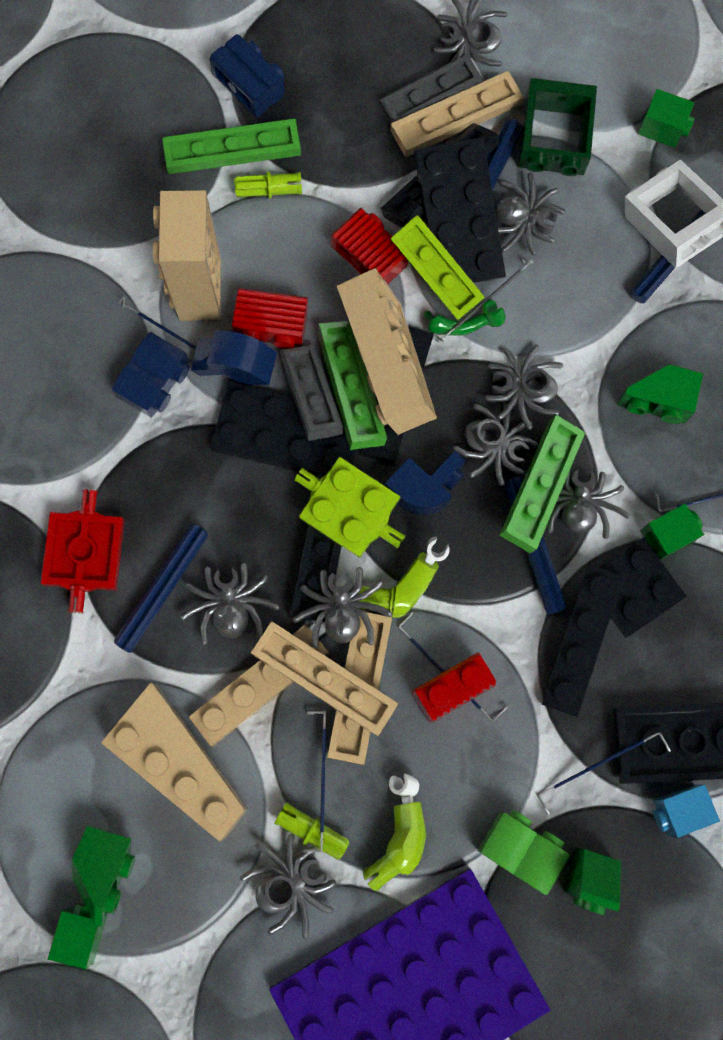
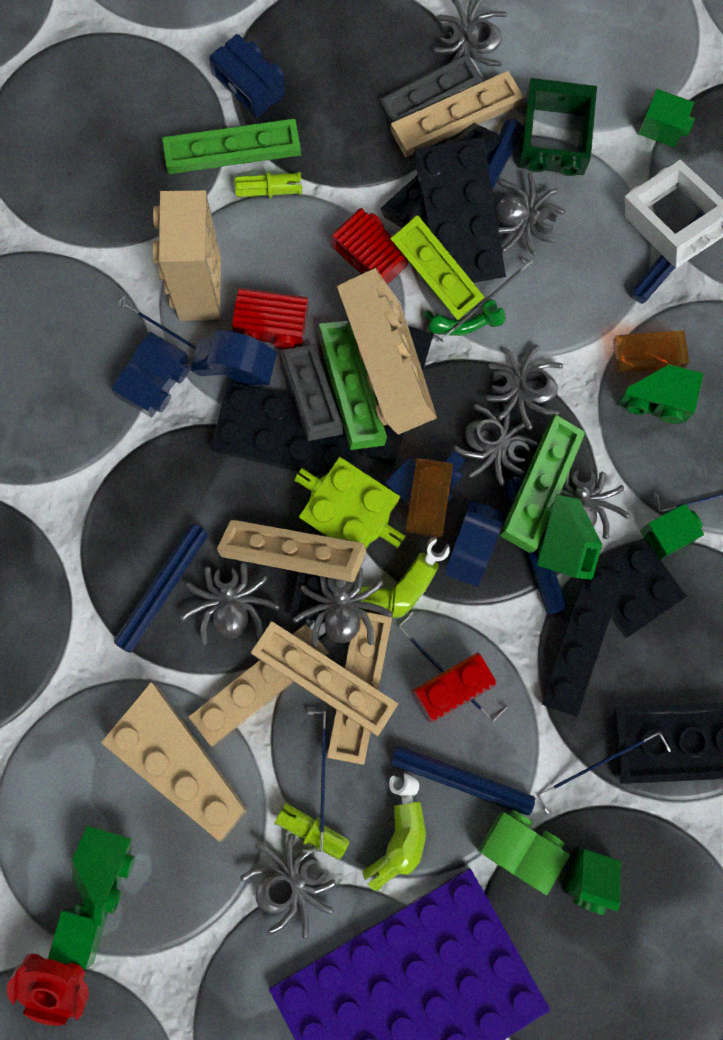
red plate [41,489,125,614] -> none
dark azure brick [653,784,720,838] -> none
none -> red plate [6,953,89,1026]
none -> tan plate [217,520,366,582]
none -> dark blue axle [391,746,536,815]
none -> clear orange plate [405,458,453,538]
none -> dark blue brick [444,501,504,587]
none -> green slope [537,494,602,580]
none -> clear orange plate [613,330,690,373]

